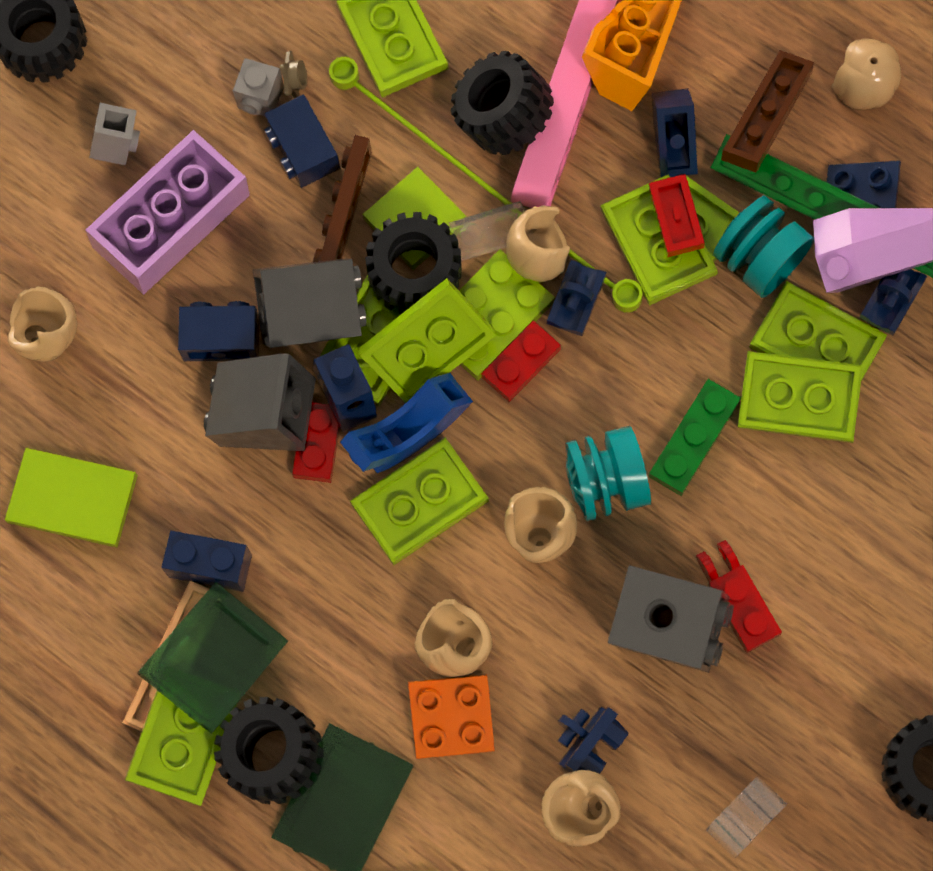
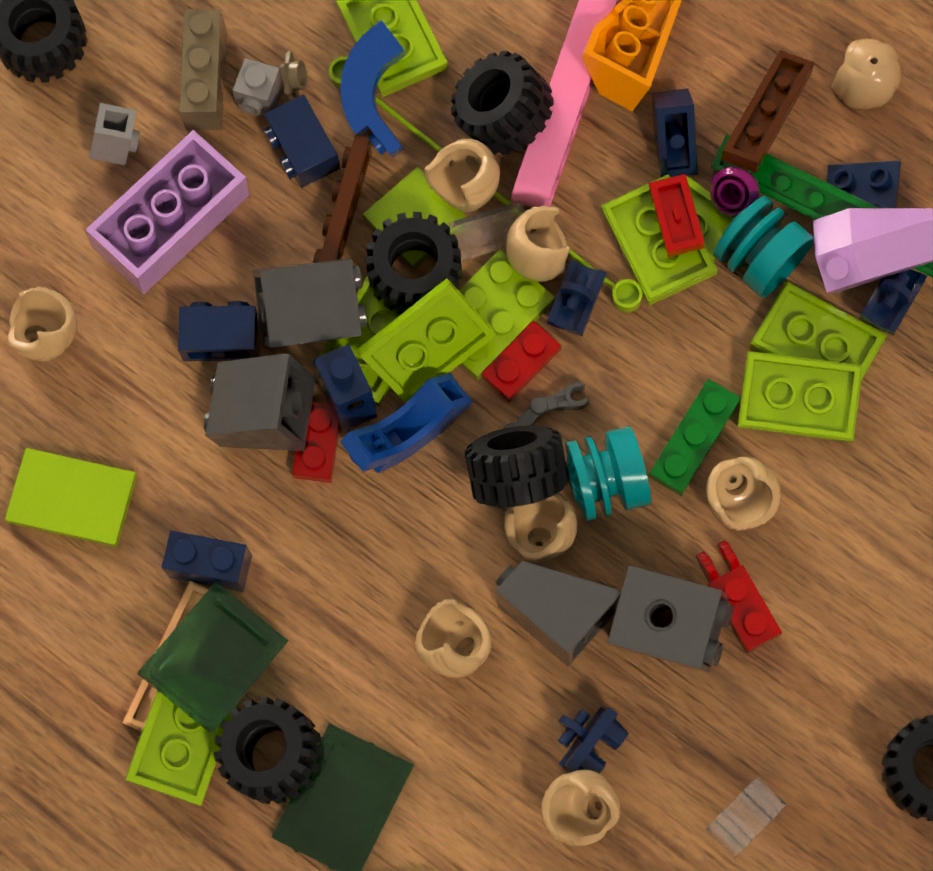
lime tile [350,437,489,566] -> none
orange hinge [408,674,495,759] -> none
none -> dark tan arch [179,10,227,130]
none -> blue arch [340,20,407,158]
none -> tan piece [424,139,500,213]
none -> black tyre [465,425,569,507]
none -> dark grey slope [496,561,621,667]
none -> dark grey piece [503,382,589,429]
none -> tan piece [706,457,781,531]
none -> magenta cone [710,167,760,218]

